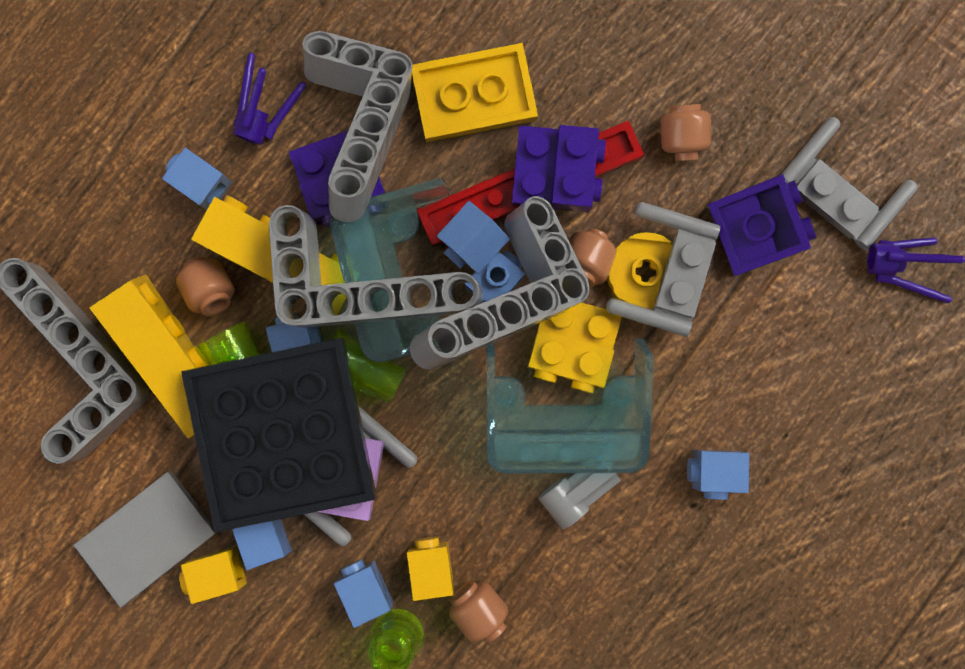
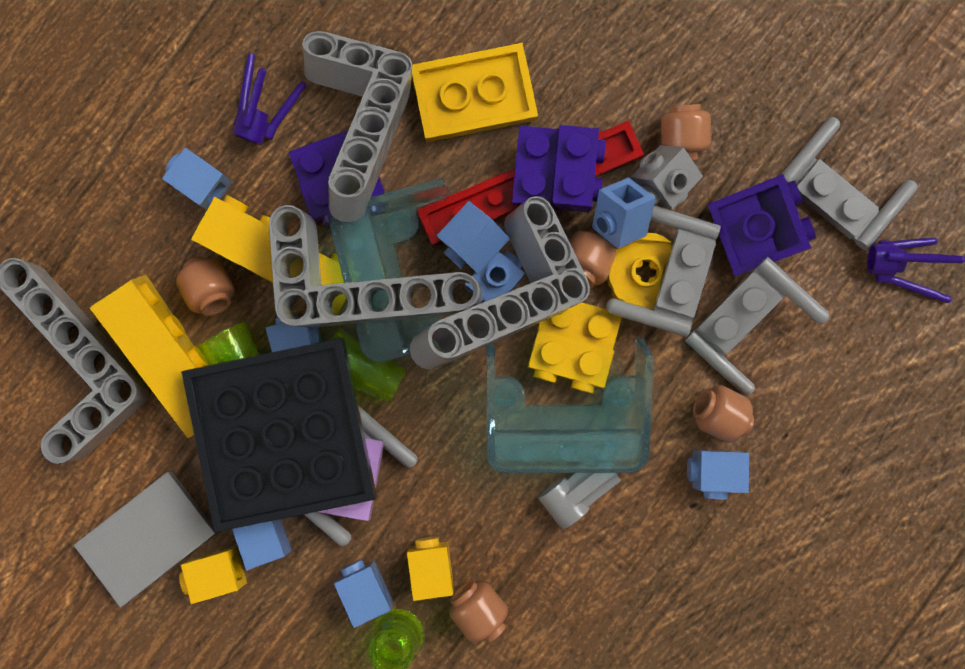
none -> medium blue brick [592,177,656,249]
none -> light grey brick [630,145,703,209]
none -> light grey plate [684,256,829,396]
none -> nougat head [693,385,754,443]

